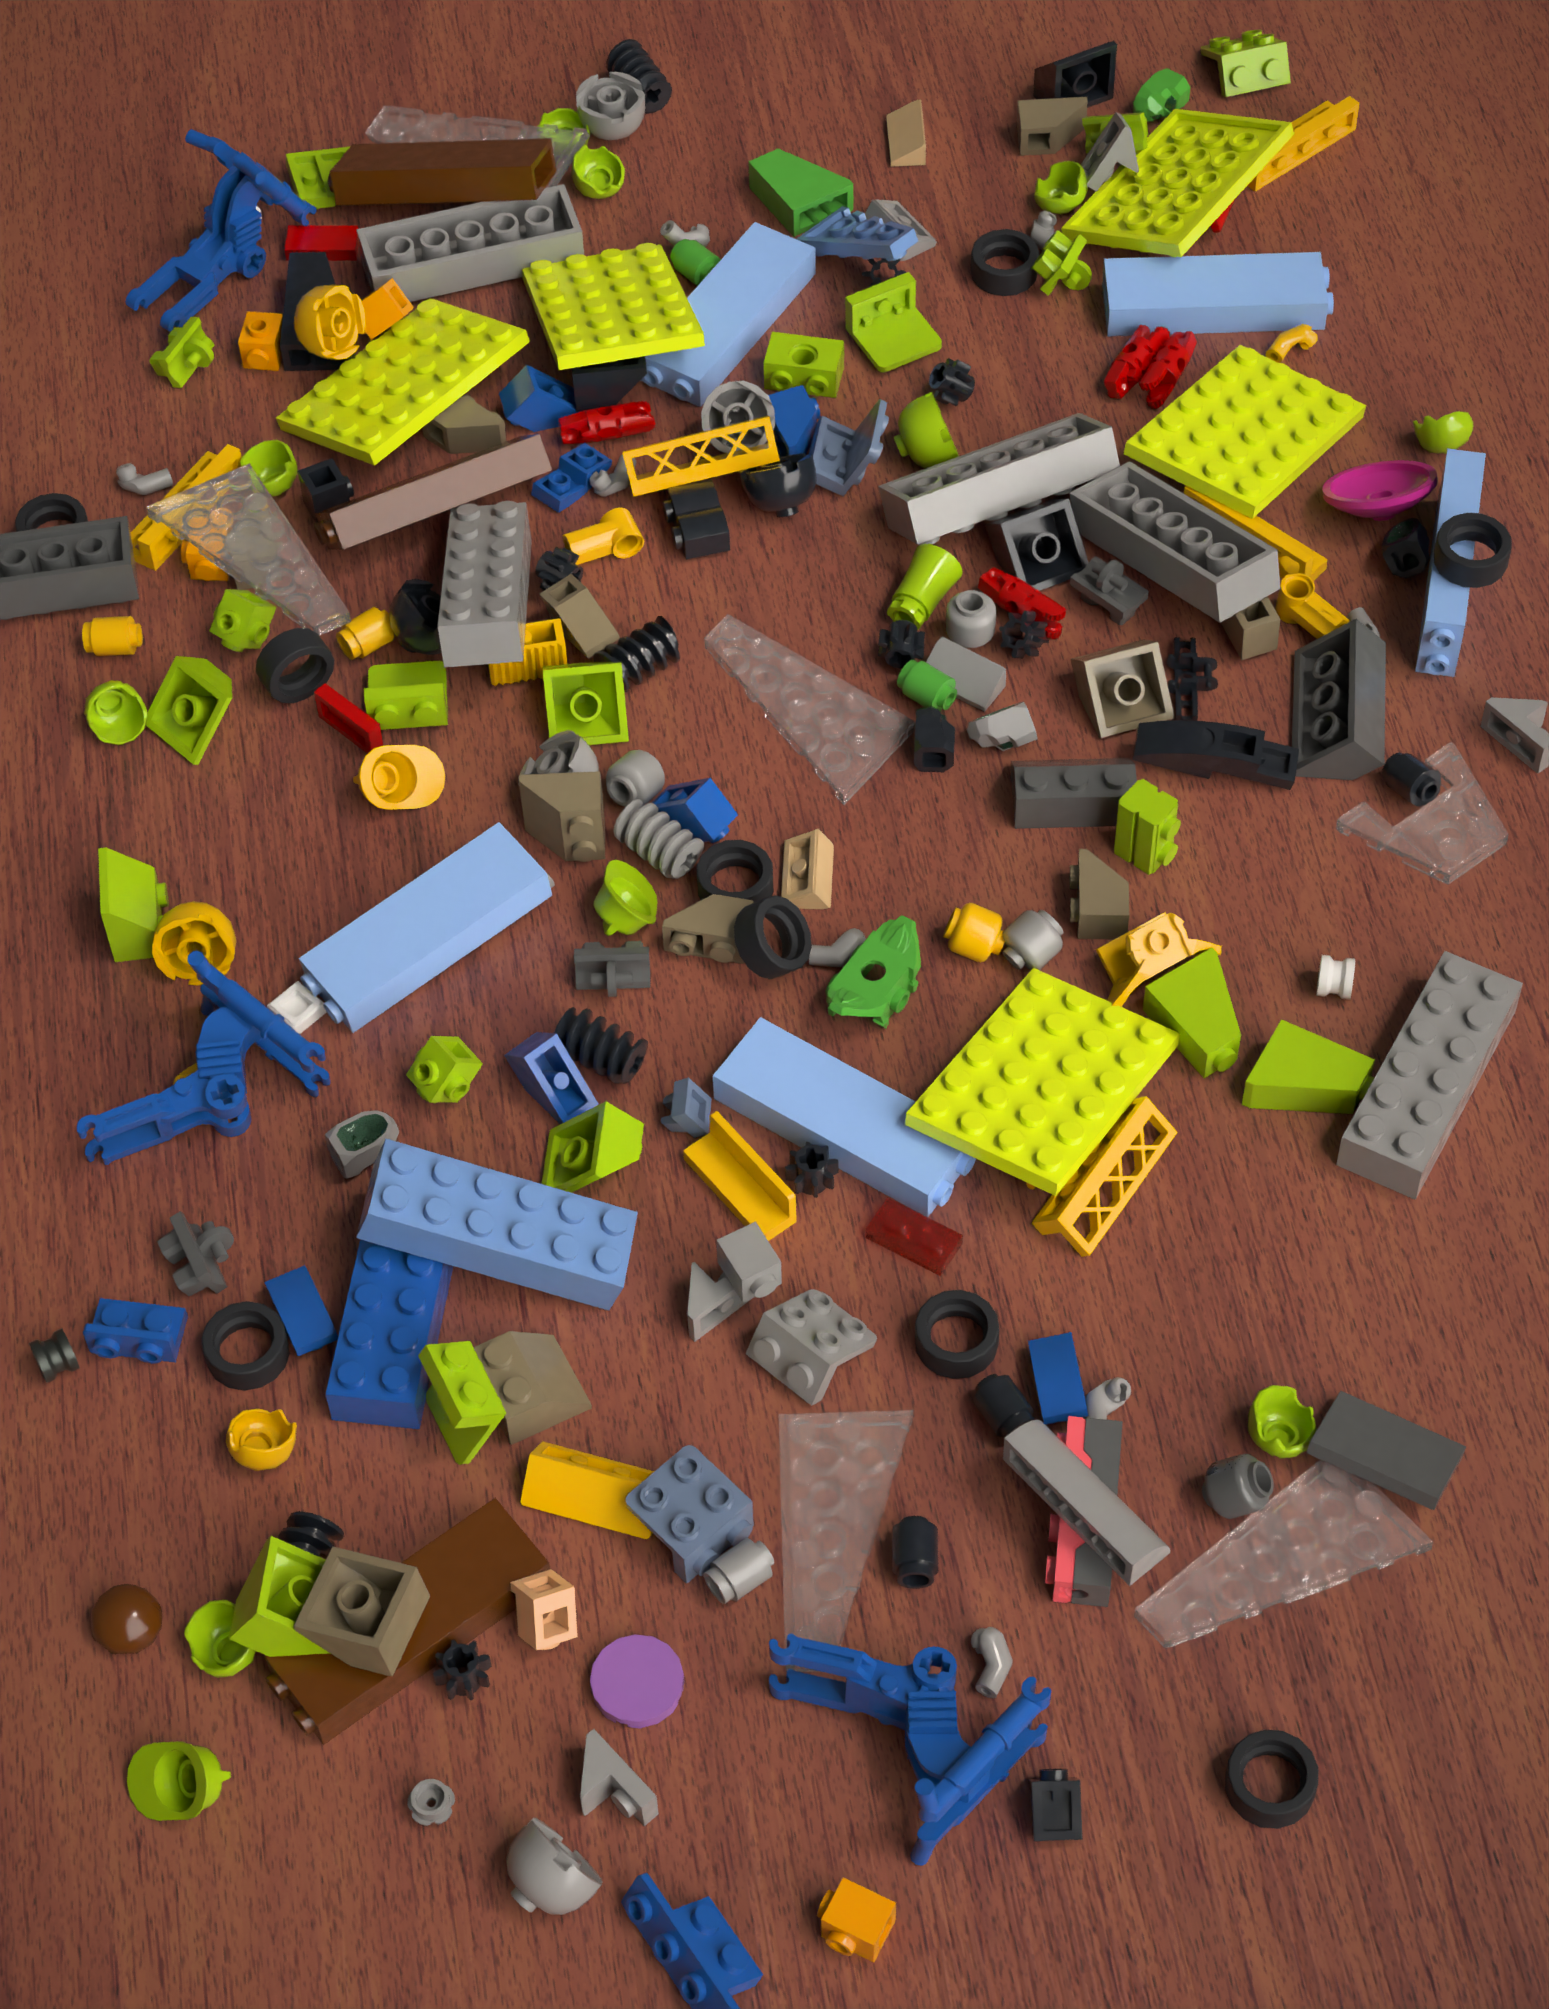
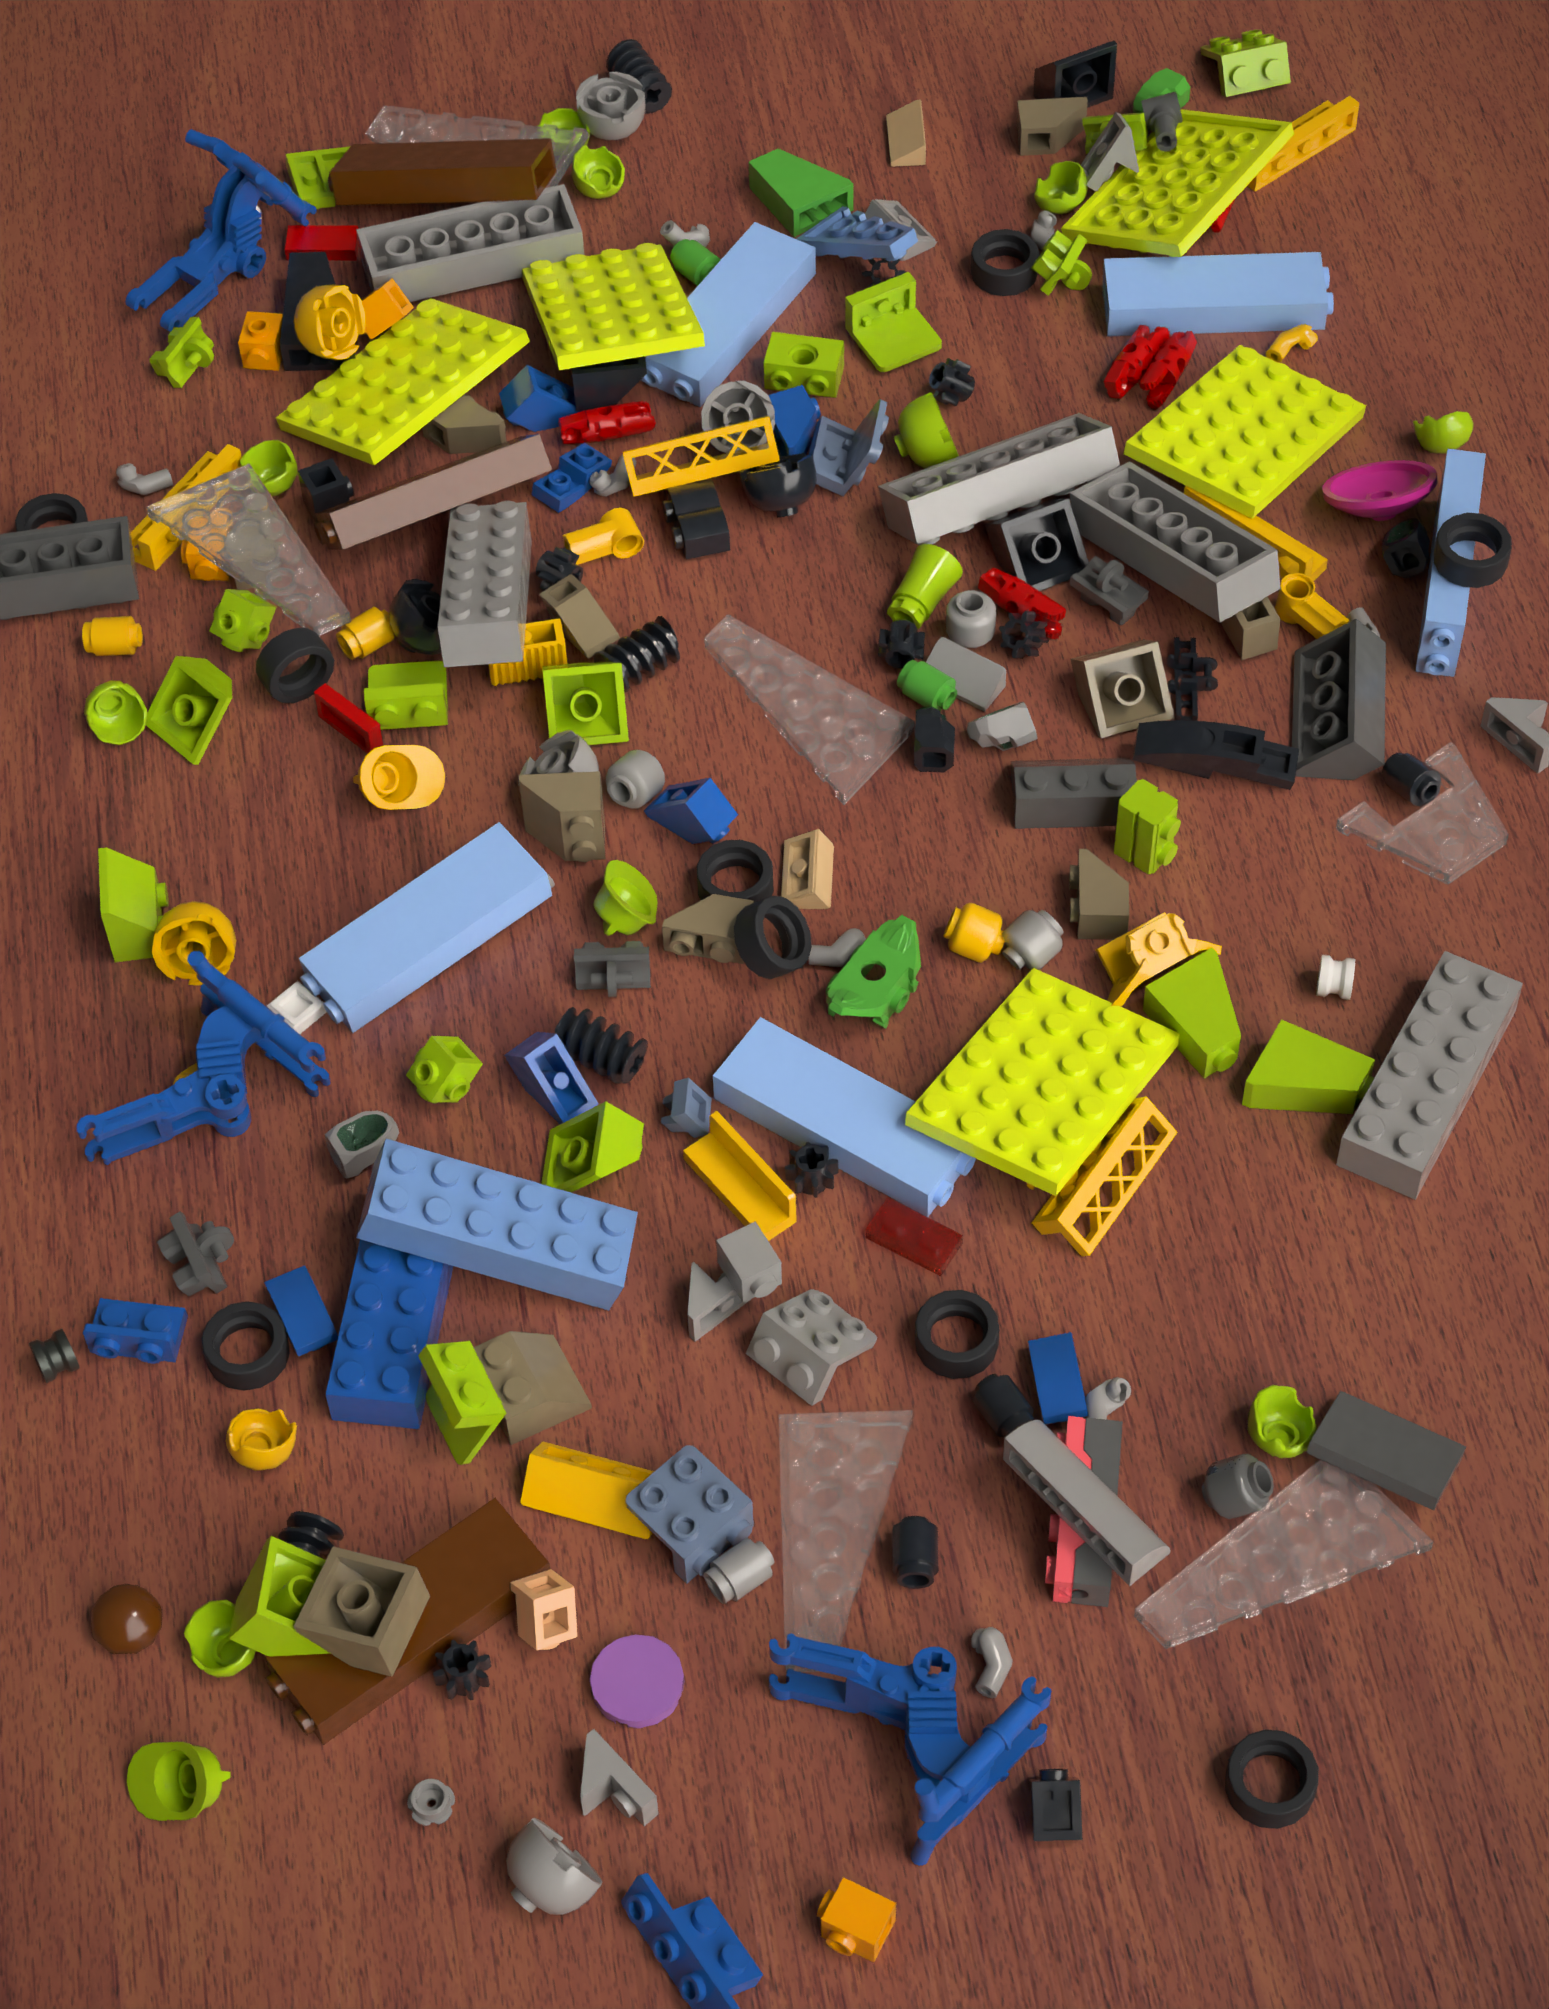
light grey piece [613,799,704,879] -> none
none -> dark grey pin [1141,91,1183,151]

